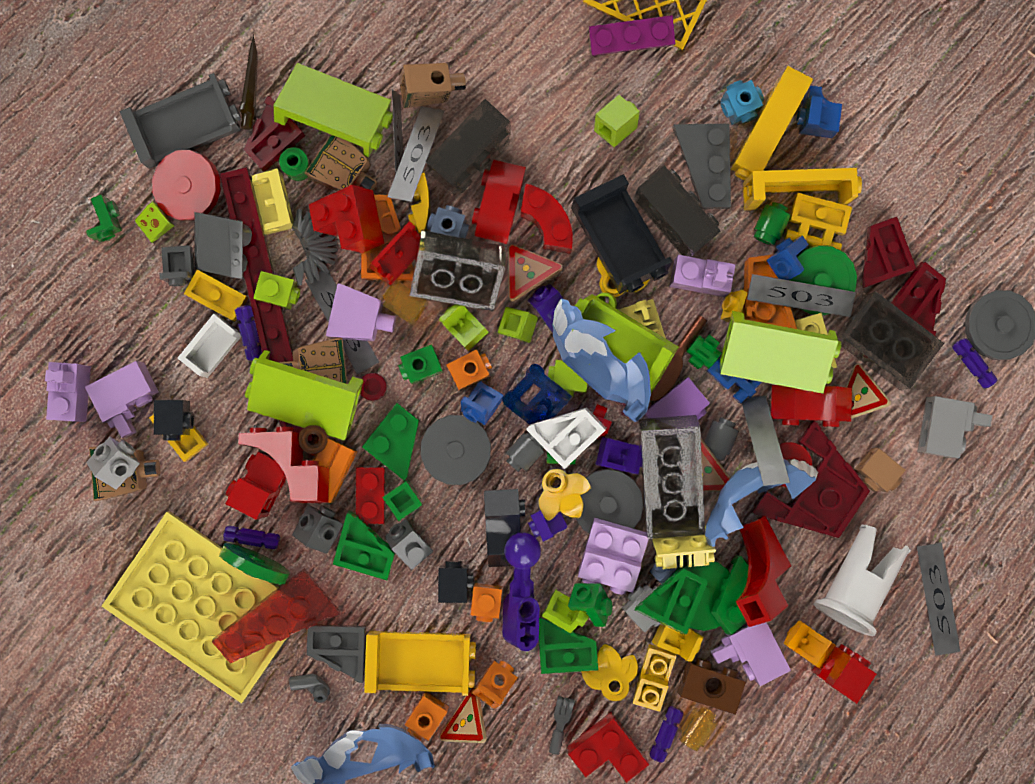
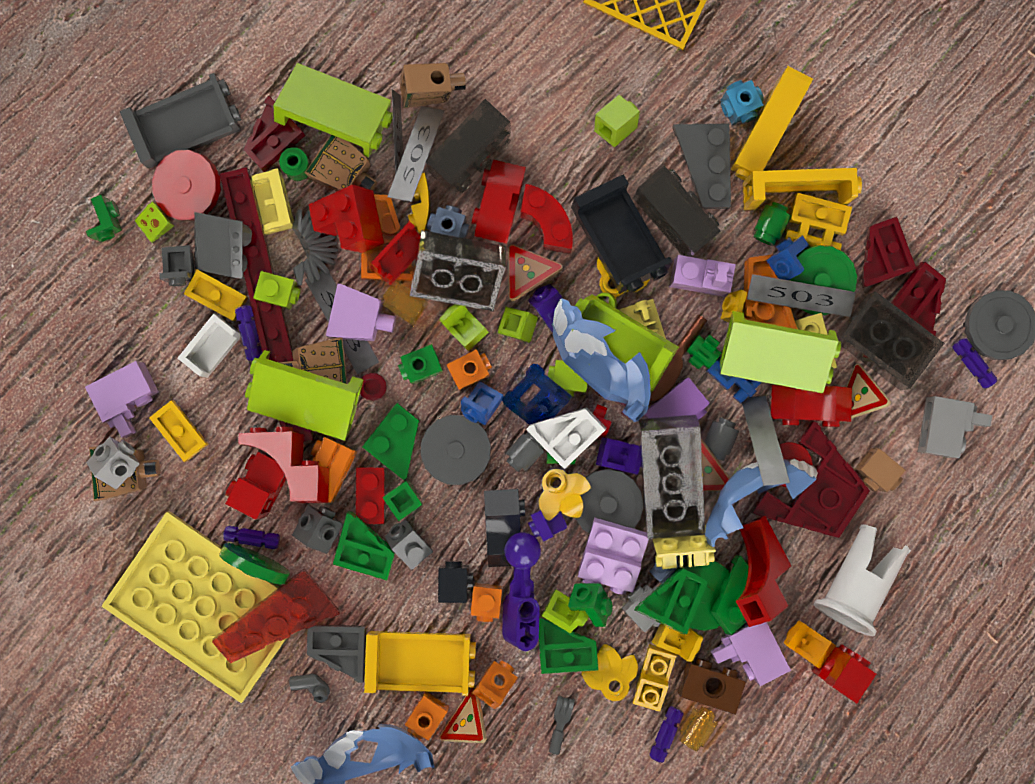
lavender hinge [45,362,91,422] -> none
black brick [153,400,194,441] -> none
dark brown bar [240,34,258,130] -> none
reddish brown plate [298,425,328,454] -> none
red brick [567,712,649,783] -> none
magenta plate [589,15,675,56] -> none
blue brick [796,86,842,138] -> none
flat silver sticker [917,543,960,656] -> none

